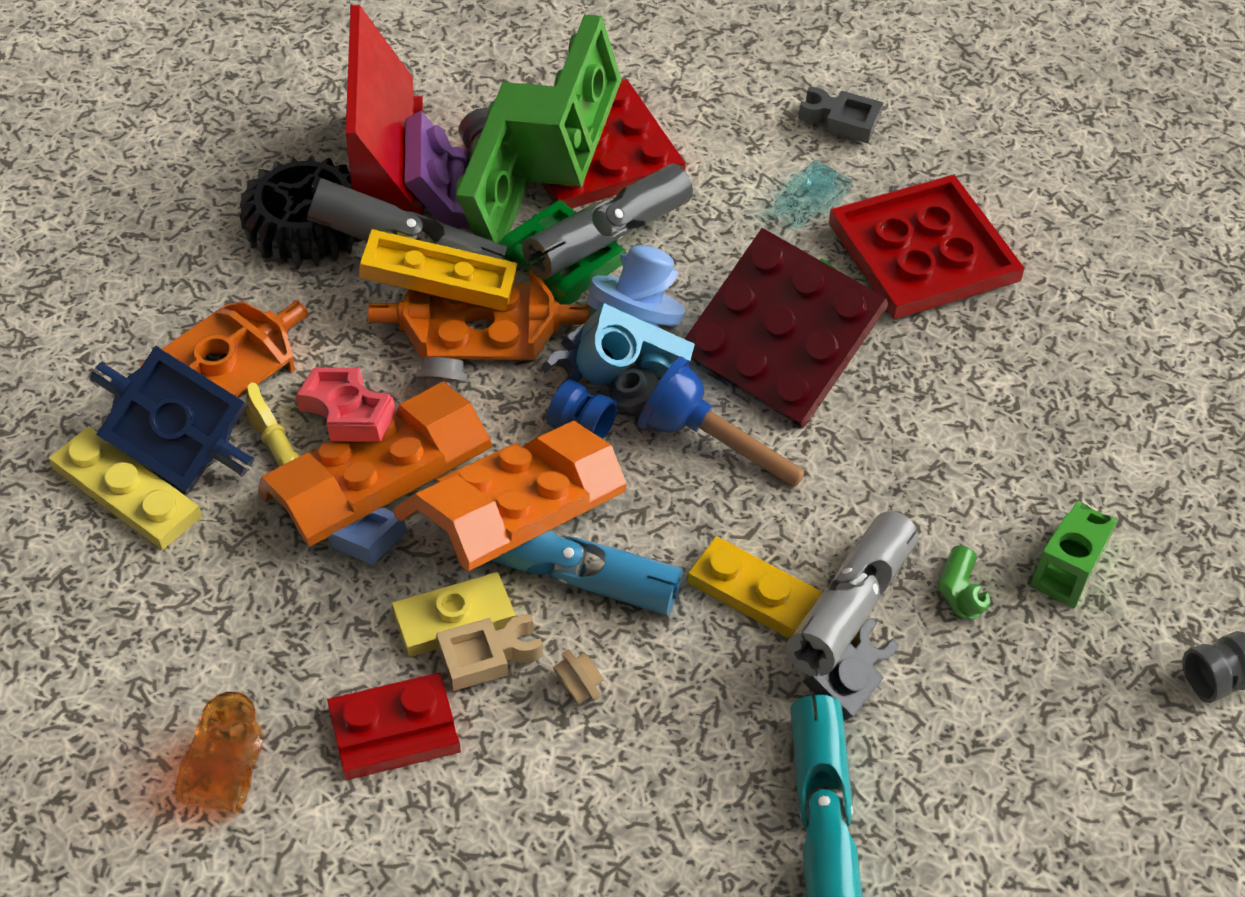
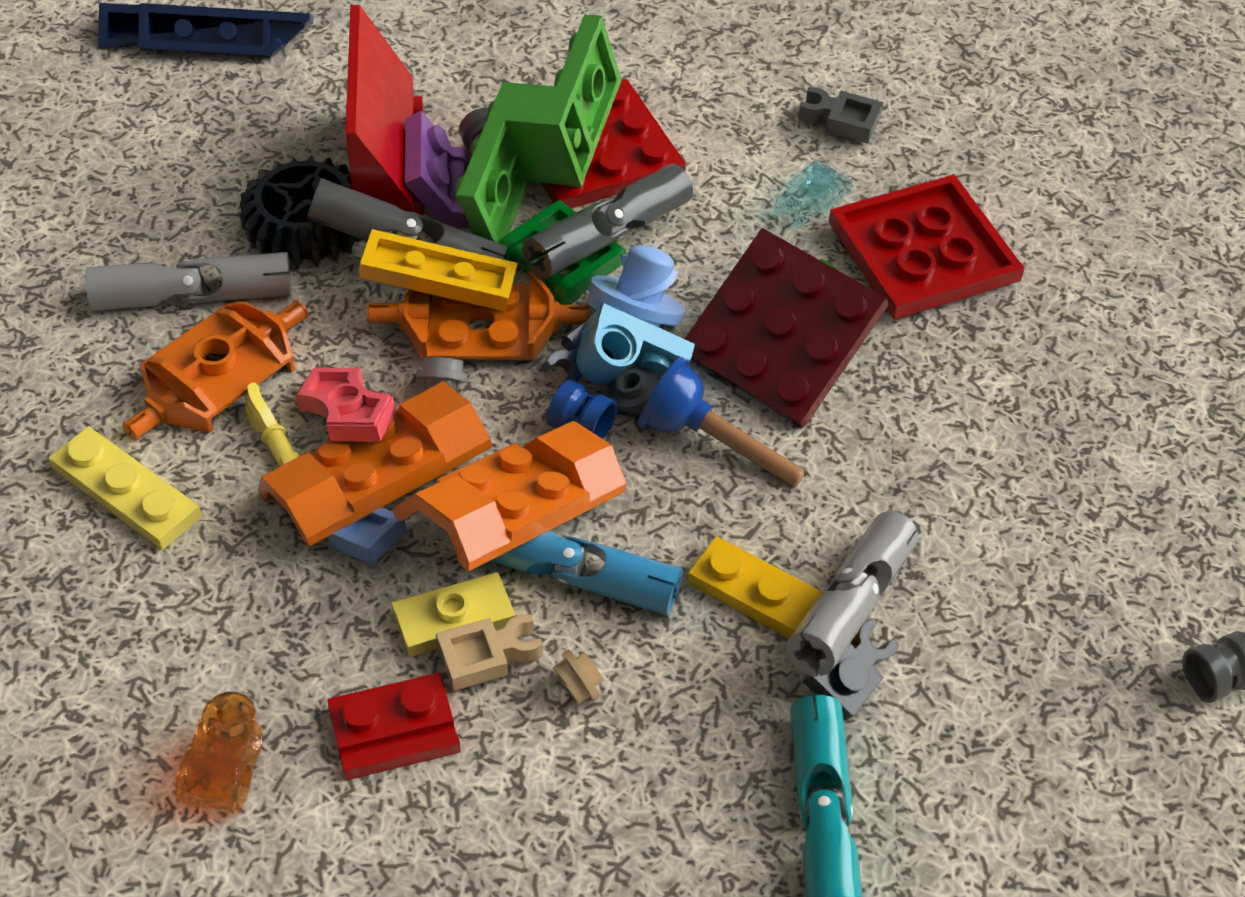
dark blue plate [90,345,254,493] -> none
bright green arm [938,545,991,619] -> none
bright green leg [1030,501,1118,609] -> none
none -> light grey piece [86,252,292,311]
none -> dark blue wedge [98,3,314,57]

